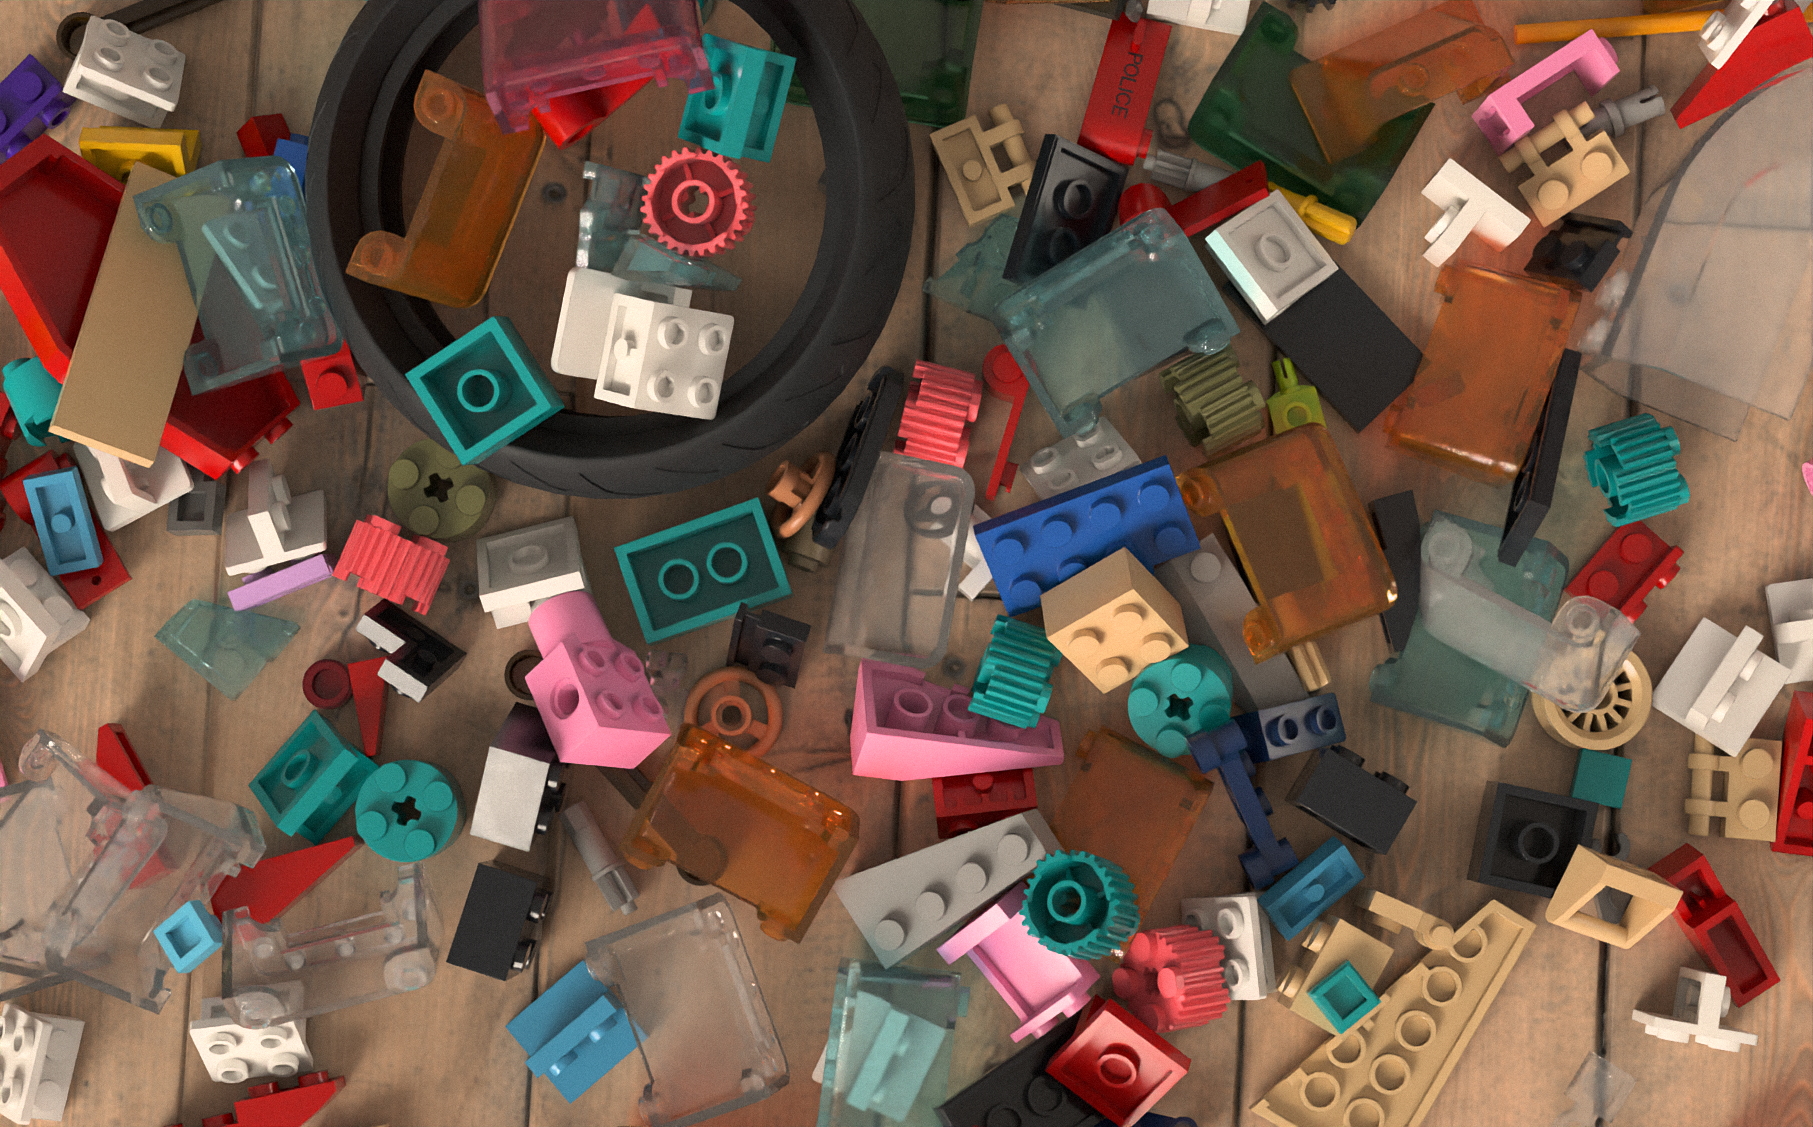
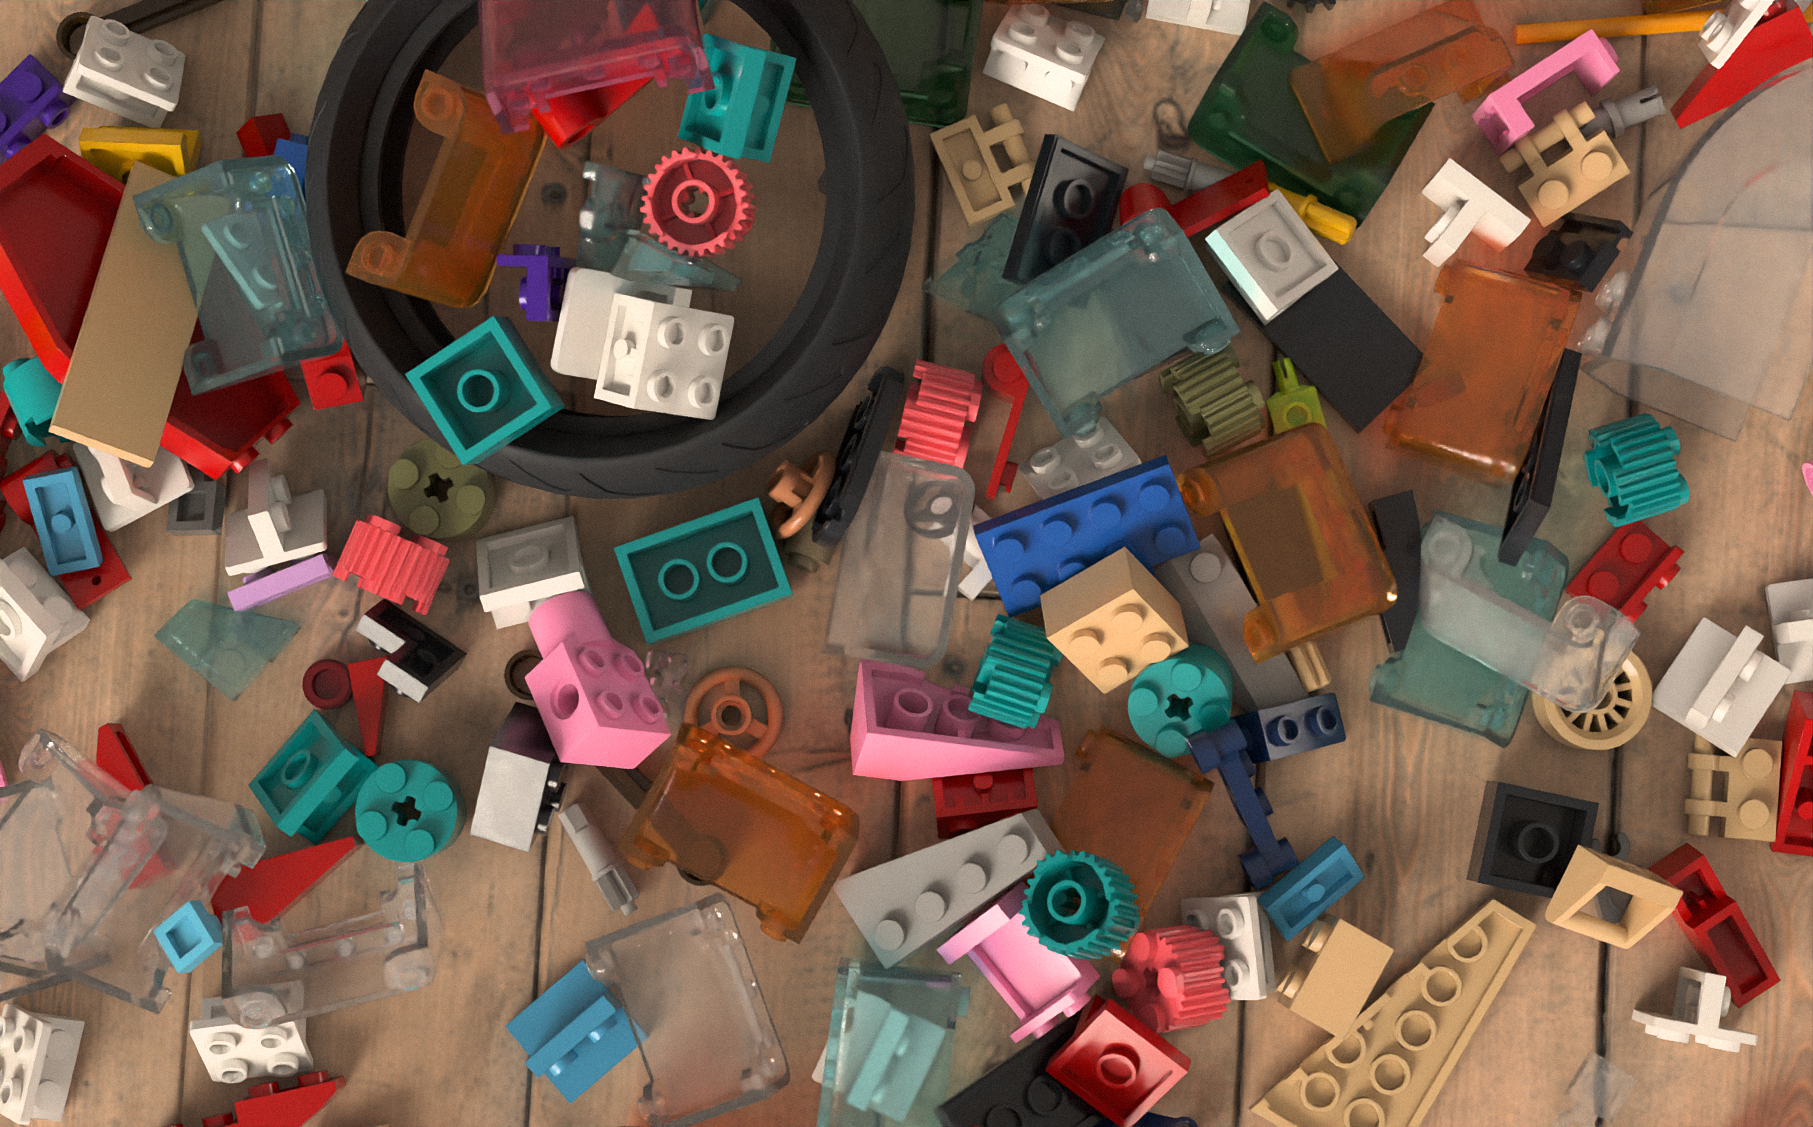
black brick [446,860,554,981] -> none
black plate [726,602,812,689] -> none
red door [1077,12,1172,166] -> none
black brick [1284,745,1417,855] -> none
teal tile [1306,959,1382,1034] -> none
tan plate [1354,886,1454,951] -> none
teal tile [1568,748,1632,809] -> none
none -> dark purple bracket [497,244,577,322]
none -> white bracket [983,0,1105,111]

